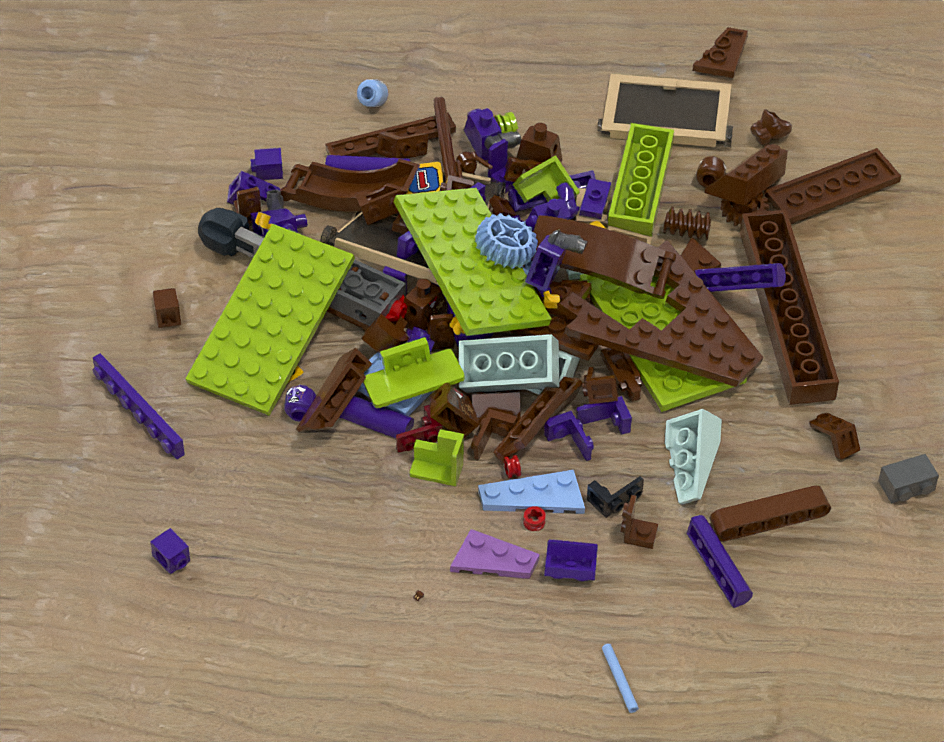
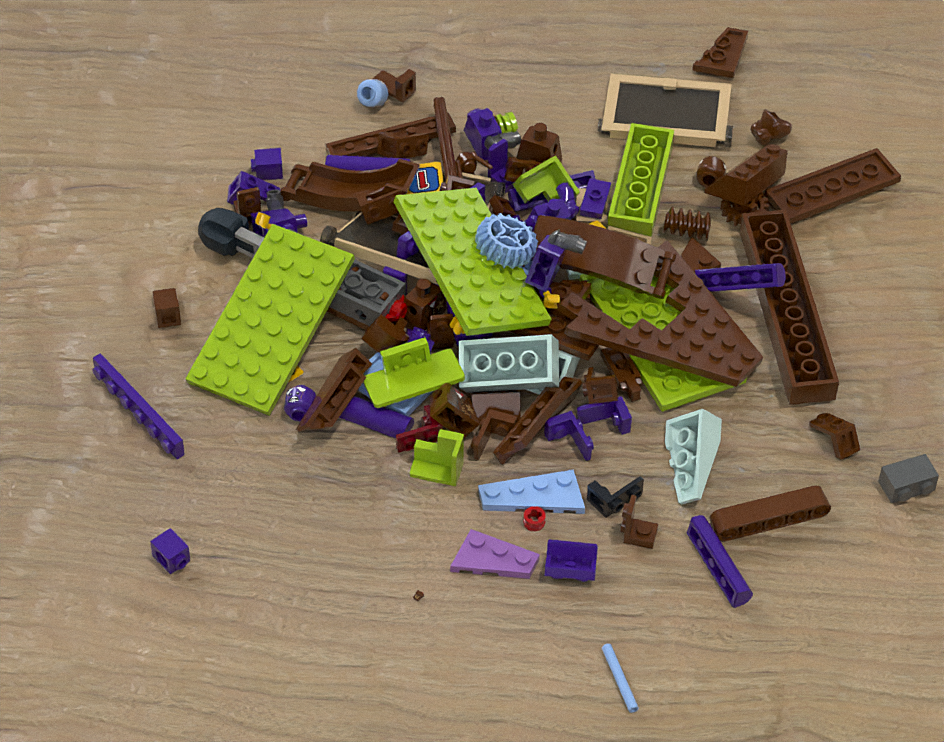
red bush [504,455,521,479] -> none
none -> reddish brown bracket [373,69,416,103]

